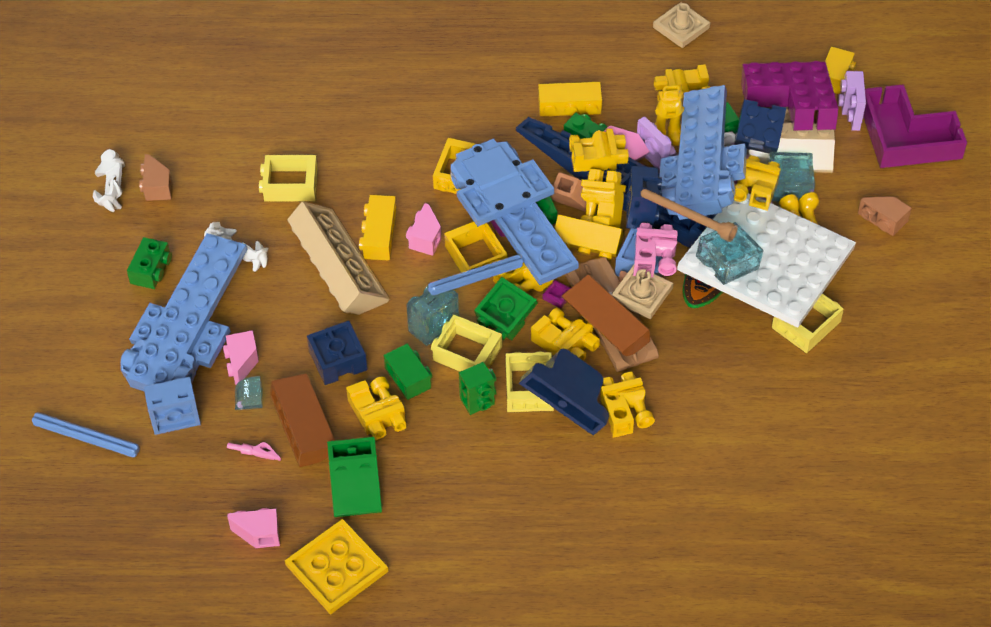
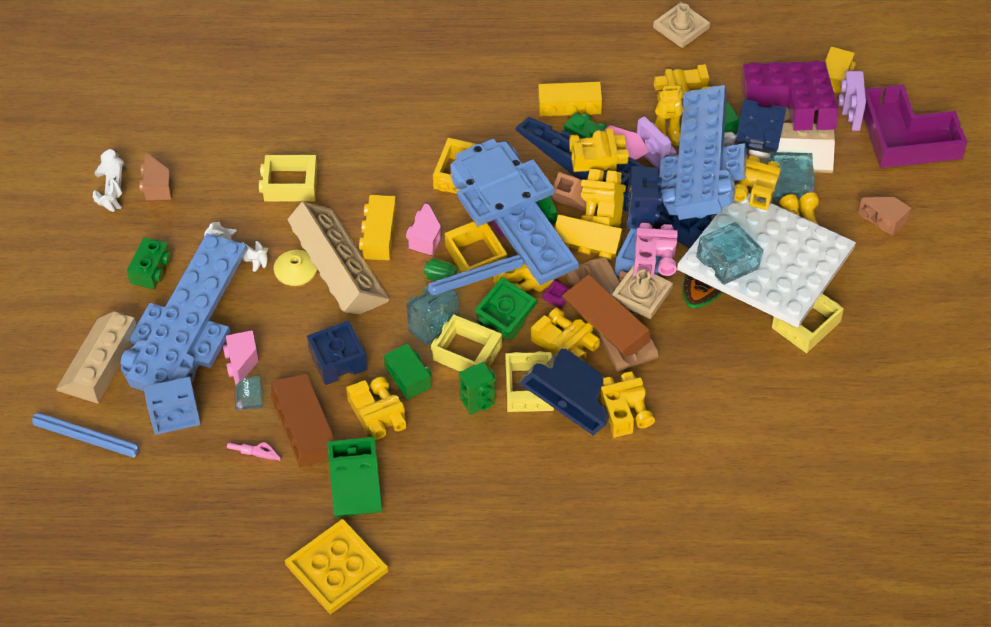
bright pink slope [228,508,280,548] -> none
medium nougat piece [641,189,738,242] -> none
none -> tan slope [56,312,137,403]
none -> light yellow dish [274,250,318,286]
none -> green brick [424,258,458,281]

